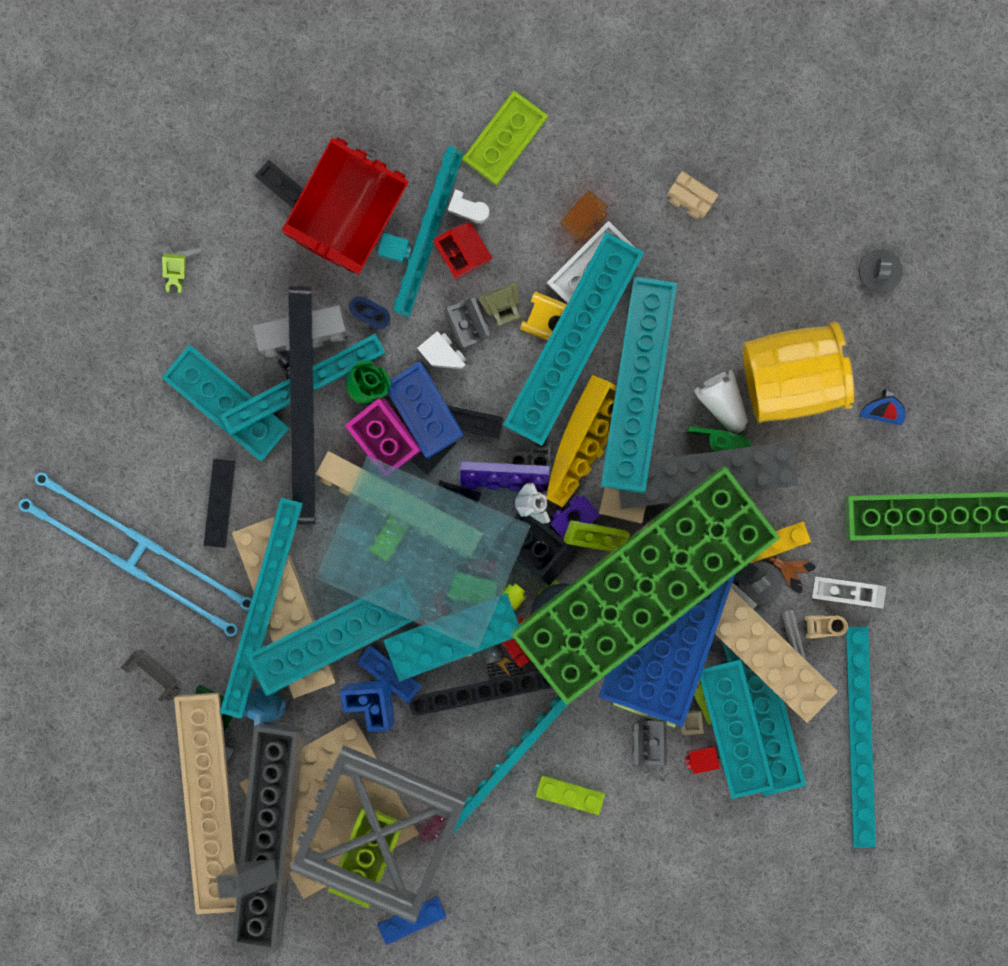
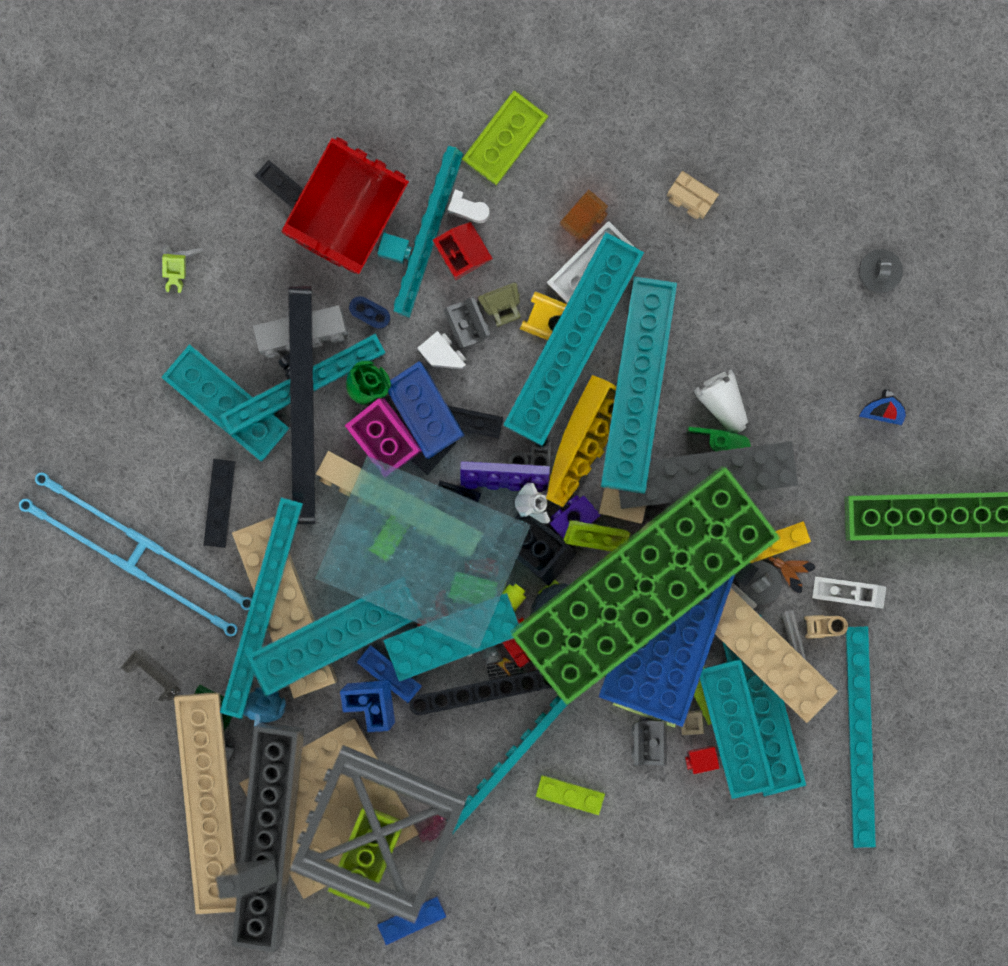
yellow piece [742,321,854,423] -> none

